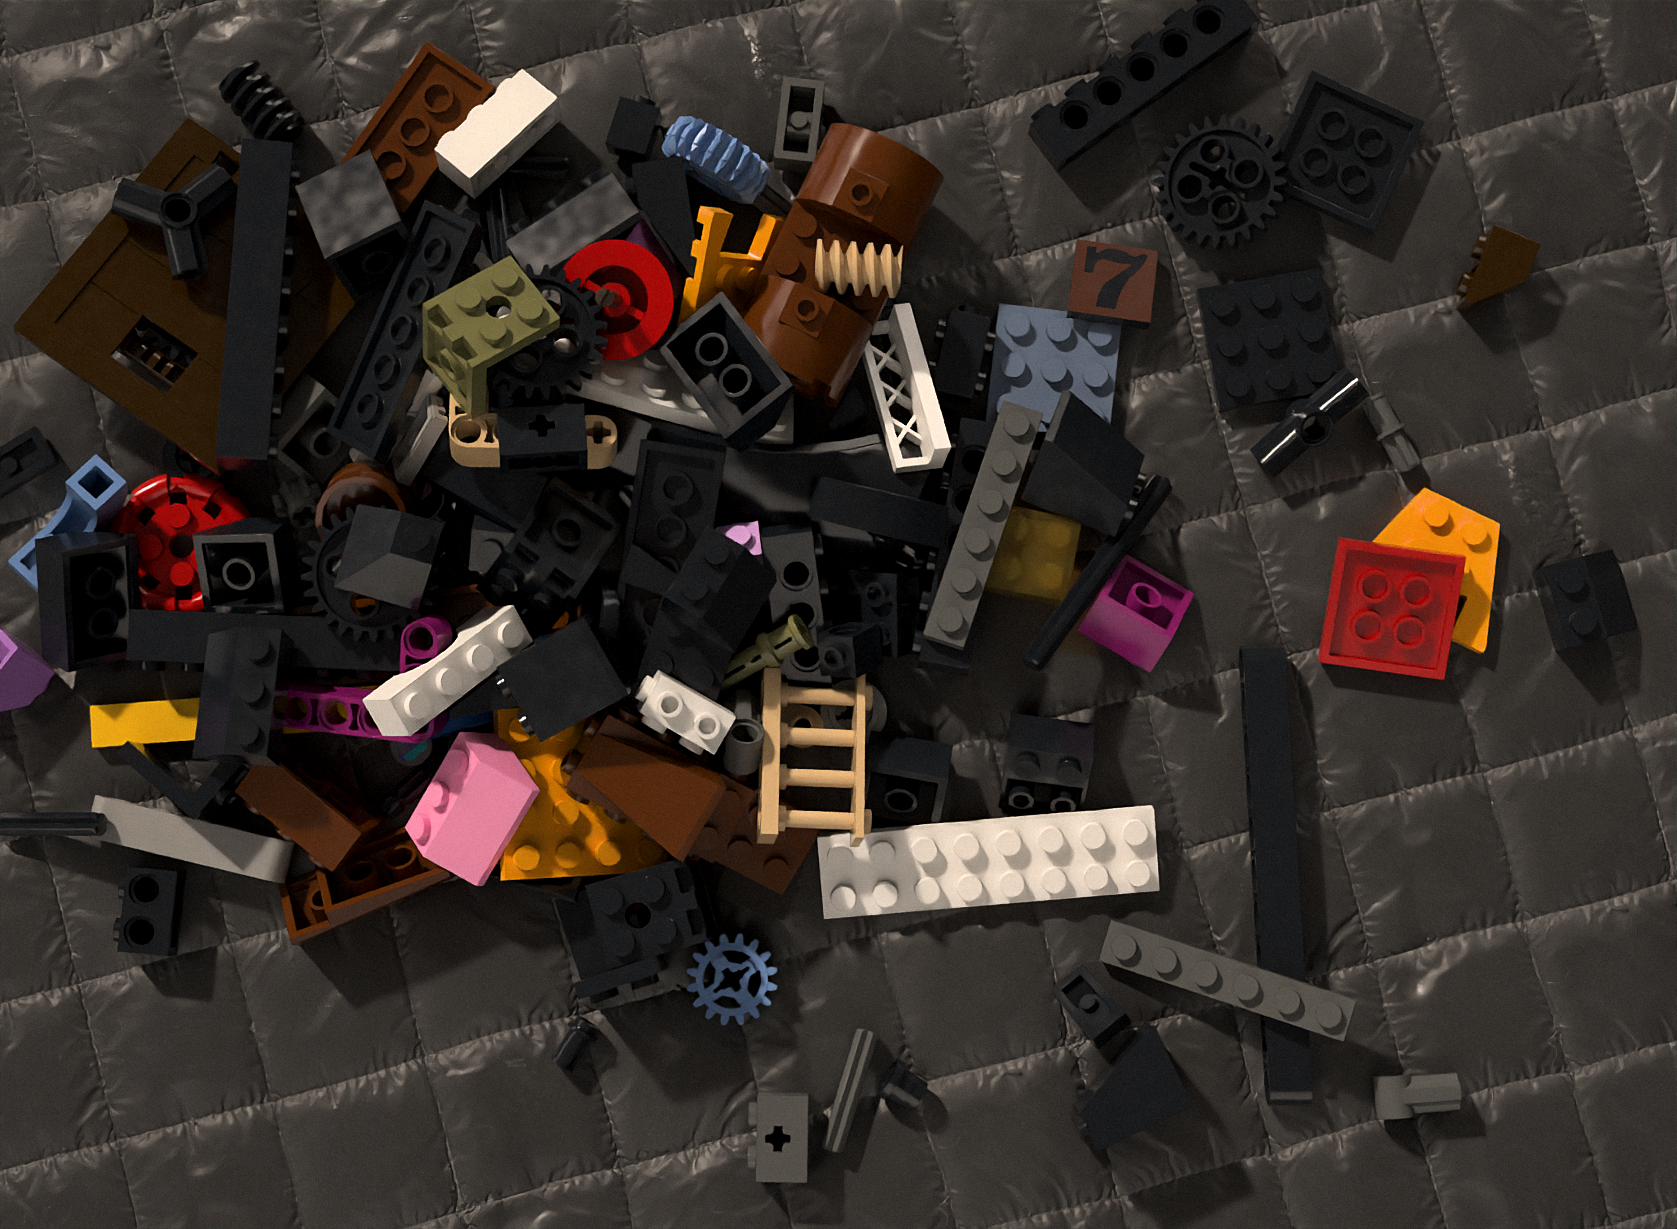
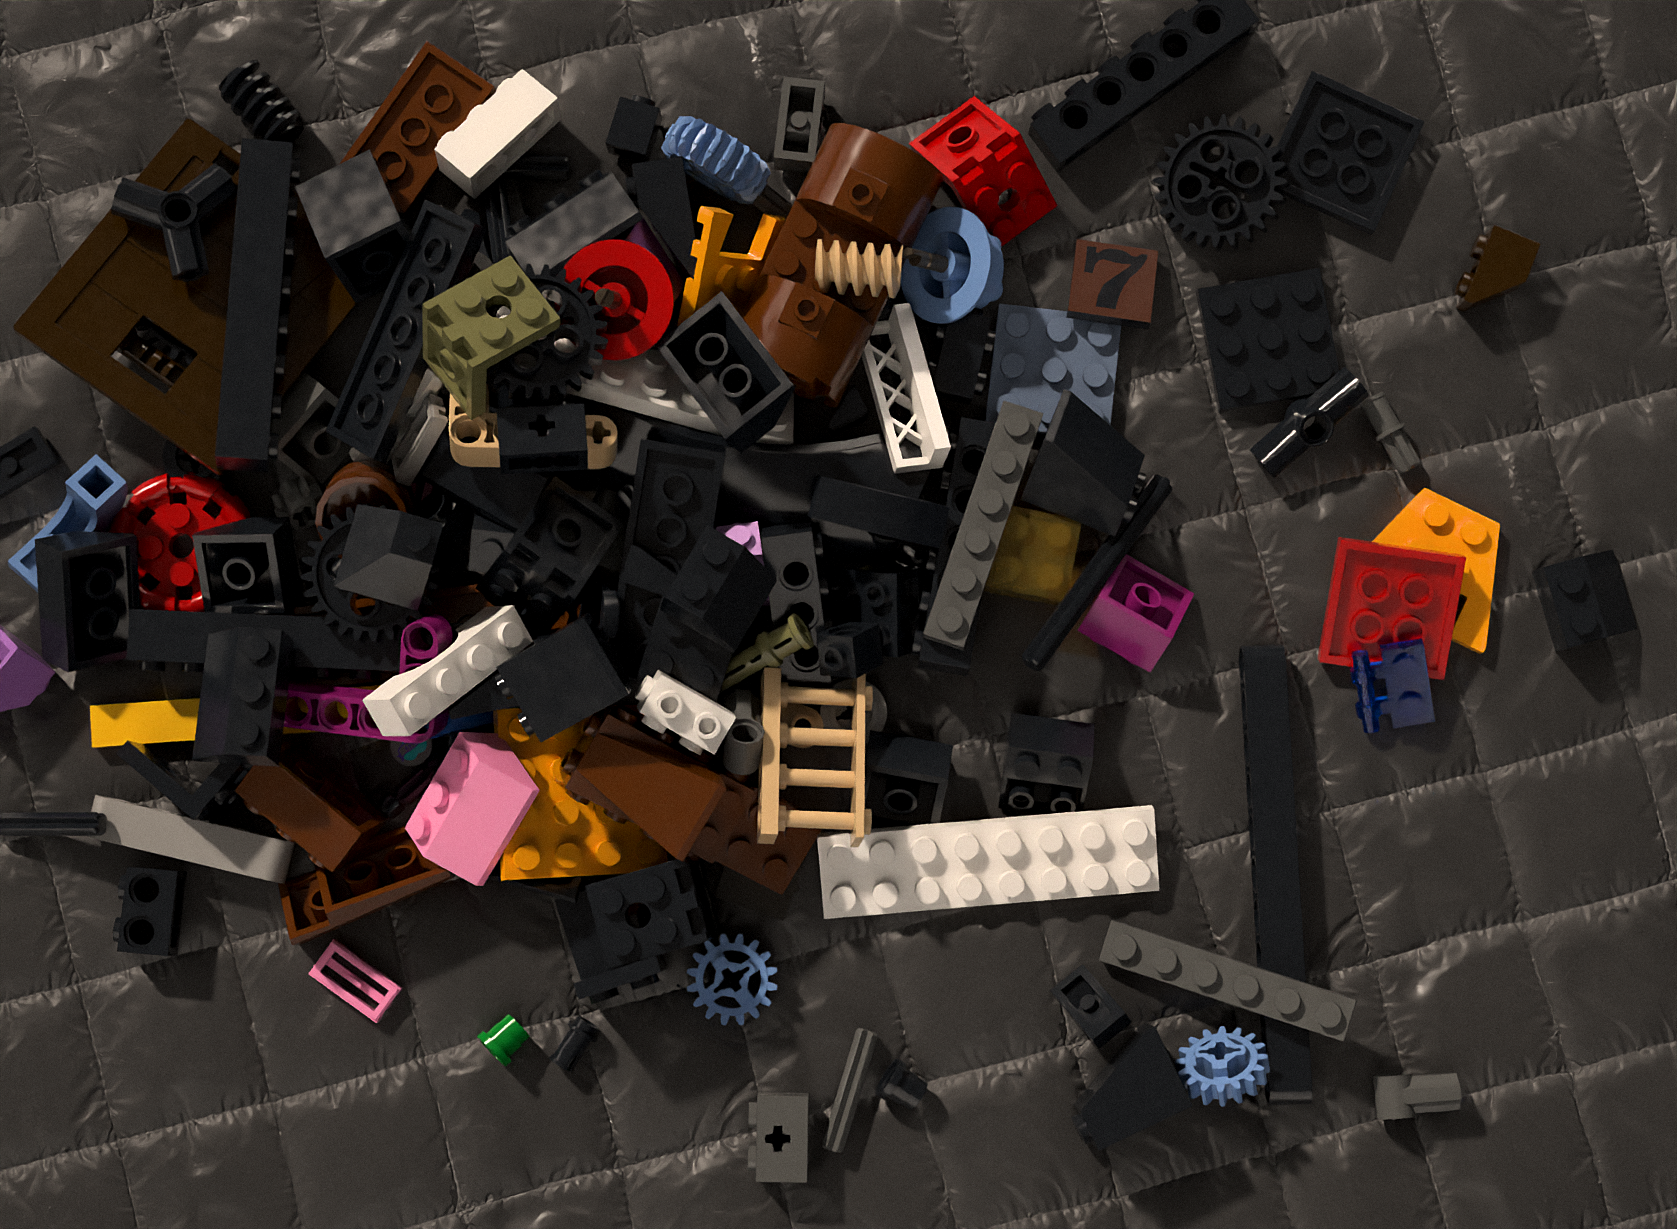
none -> bright pink tile [308,939,403,1023]
none -> green piece [477,1014,530,1067]
none -> medium blue piece [901,207,1004,324]
none -> red bracket [909,96,1057,246]
none -> medium blue gear [1175,1026,1270,1107]
none -> clear blue plate [1350,638,1435,733]

